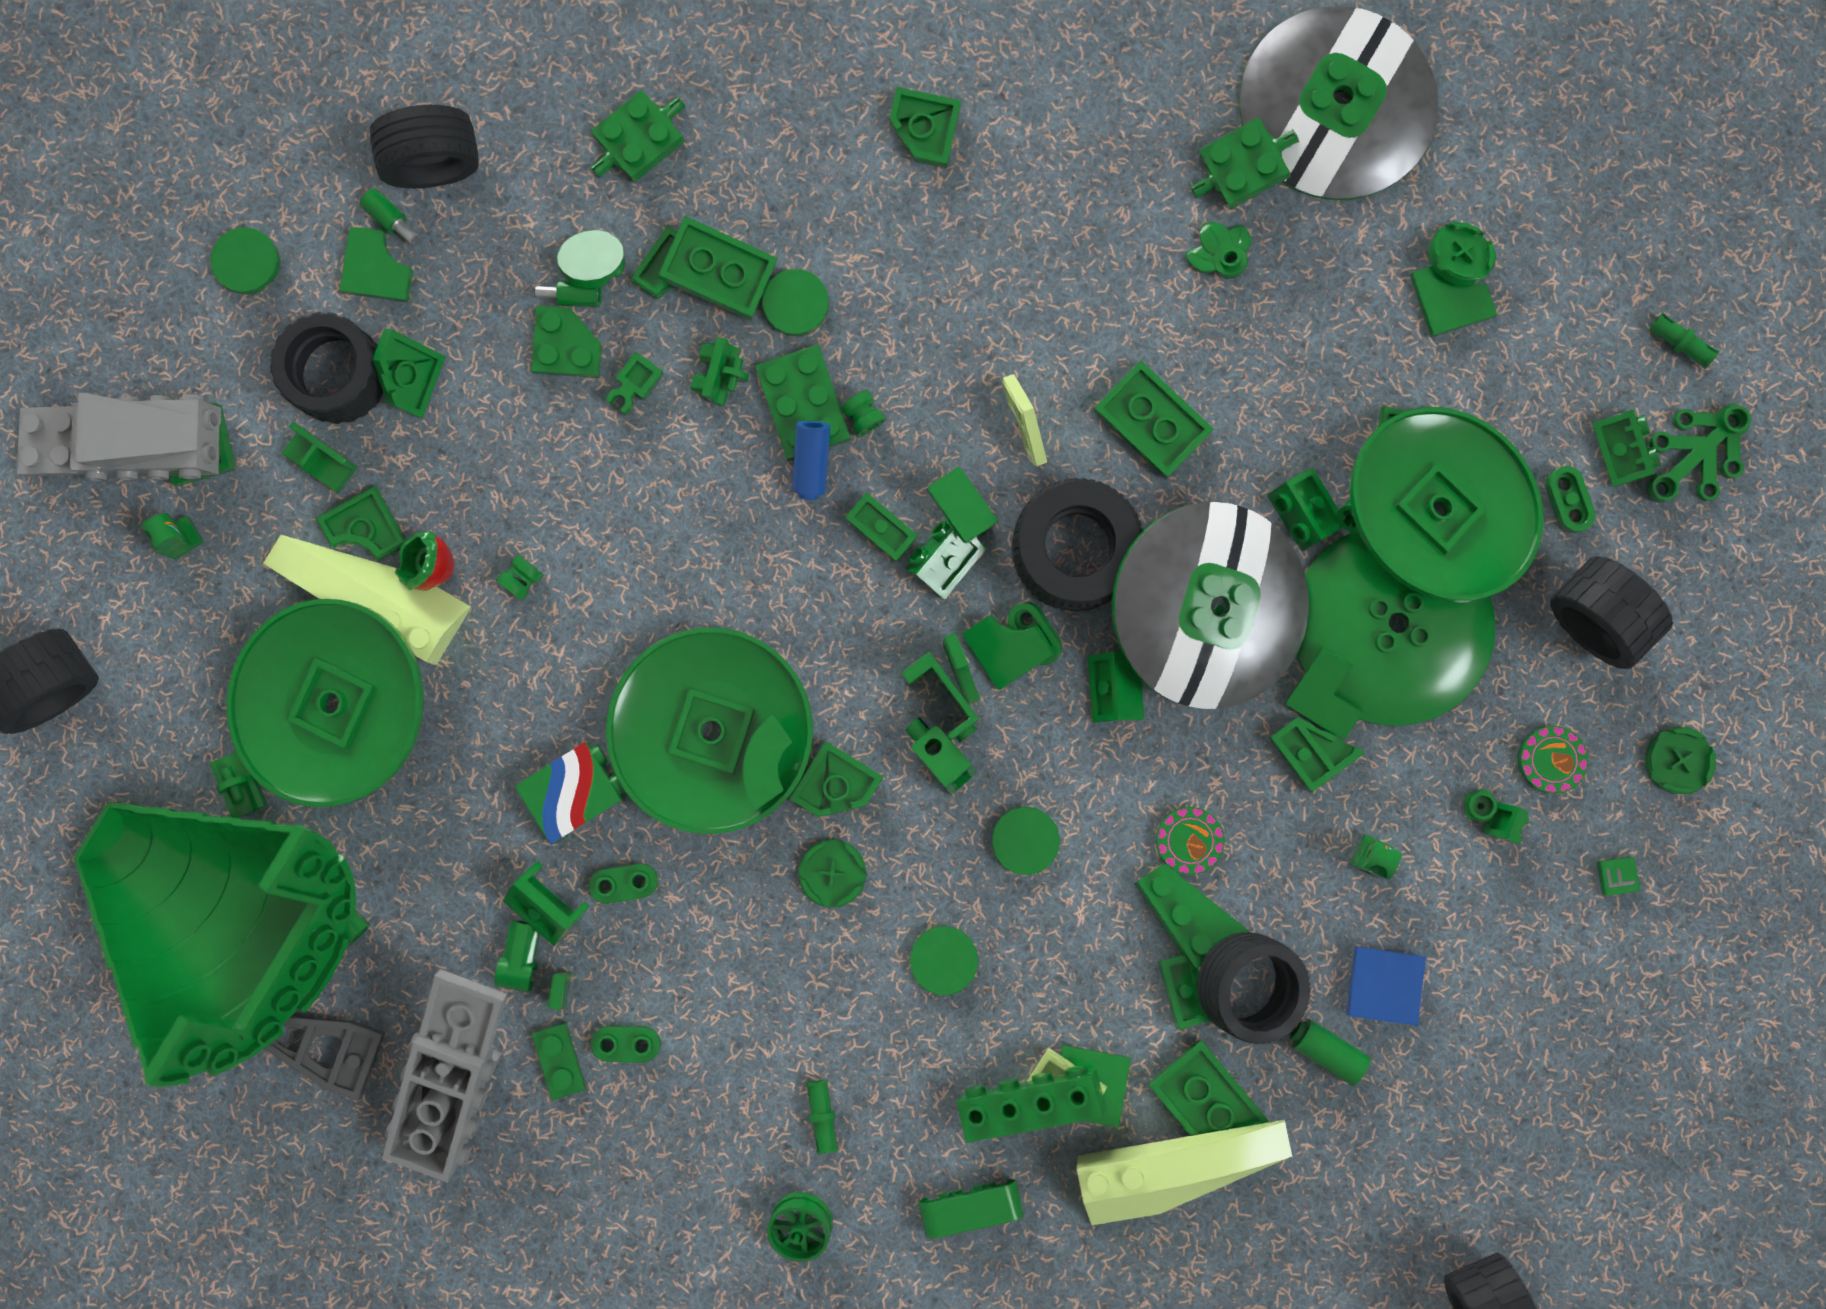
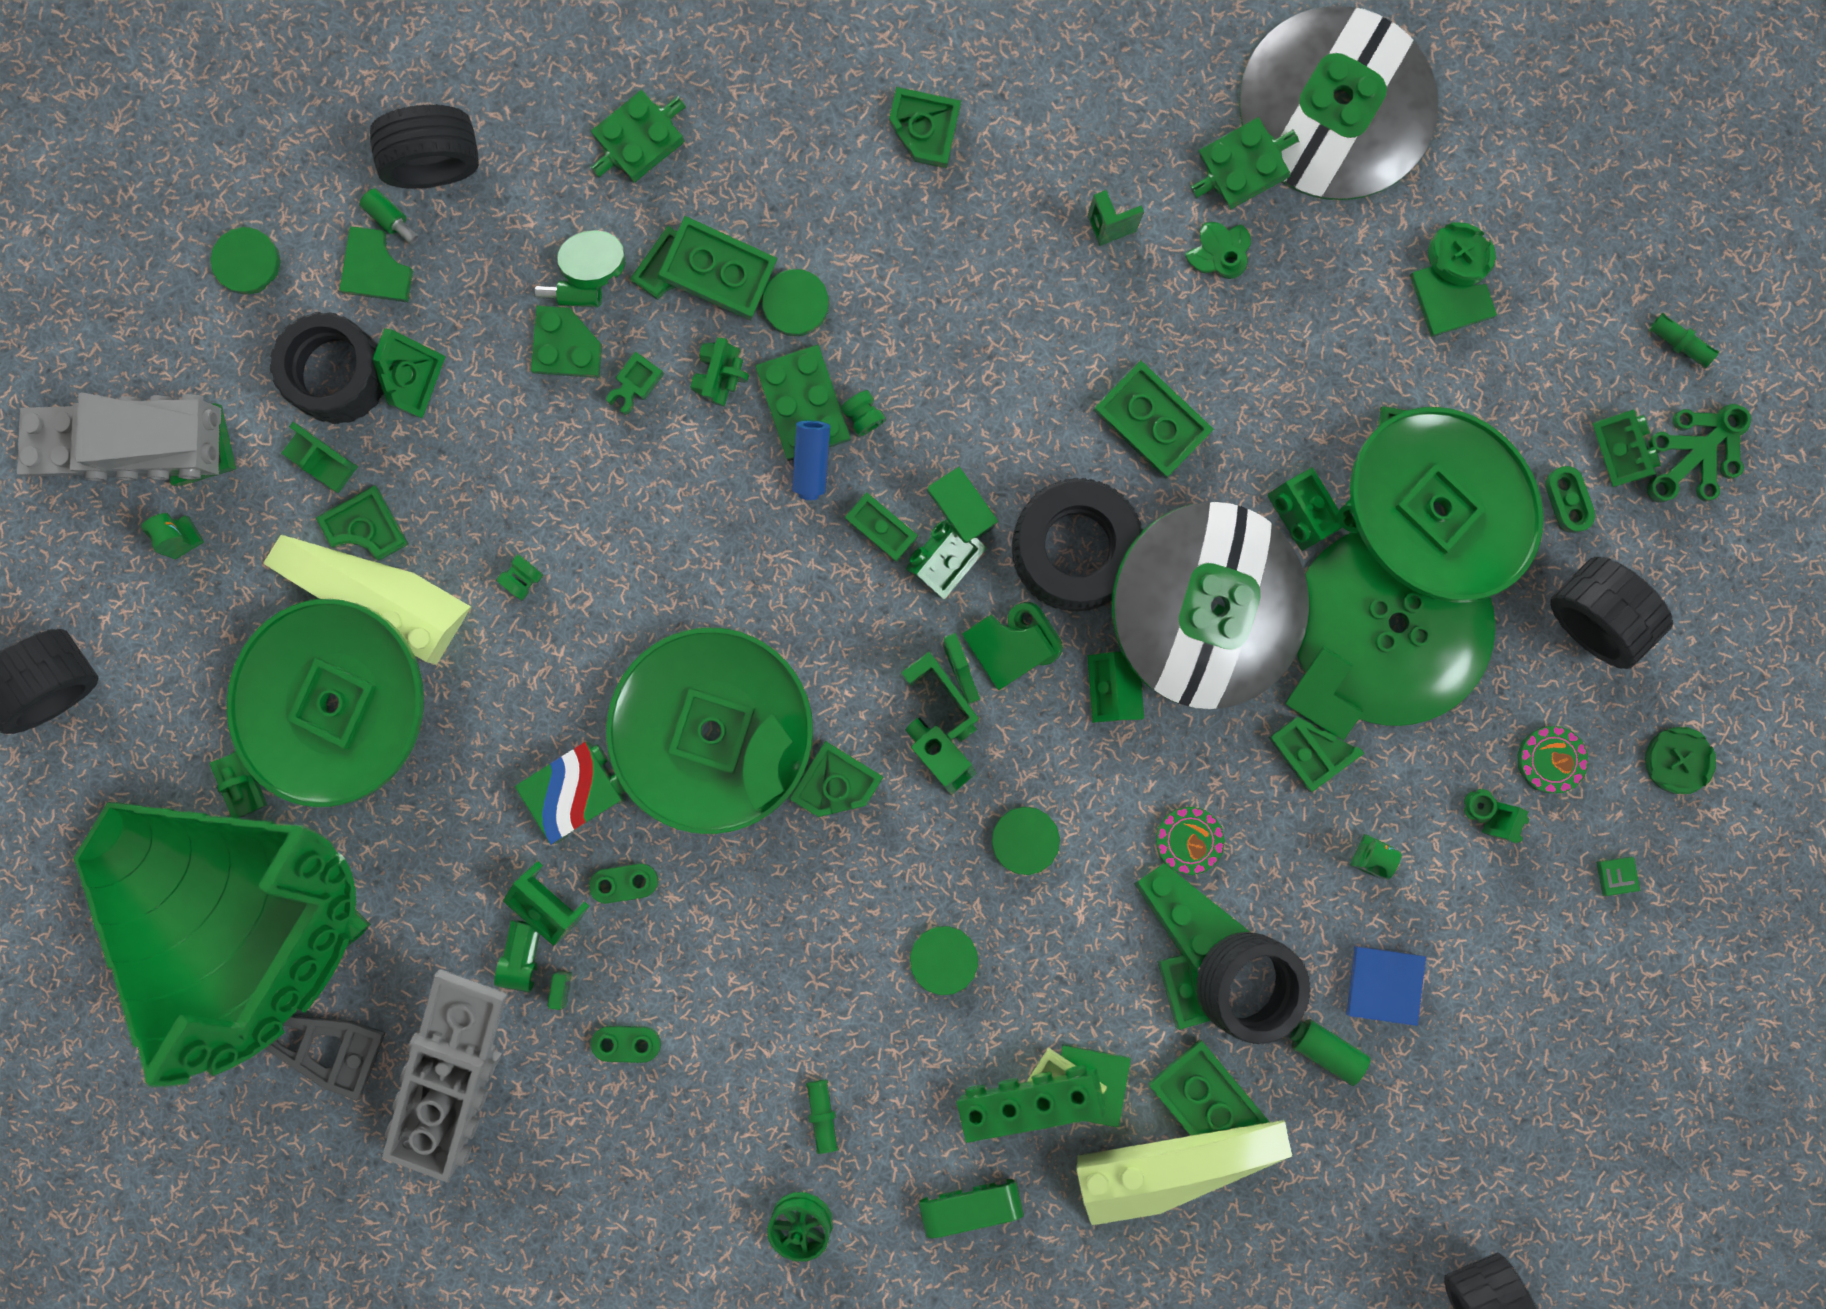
green hair [395,531,455,591] -> none
green plate [531,1022,587,1101] -> none
green tile [799,839,866,907] -> none
yellowish green tile [1002,374,1047,467] -> none
none -> green panel [1087,190,1144,246]

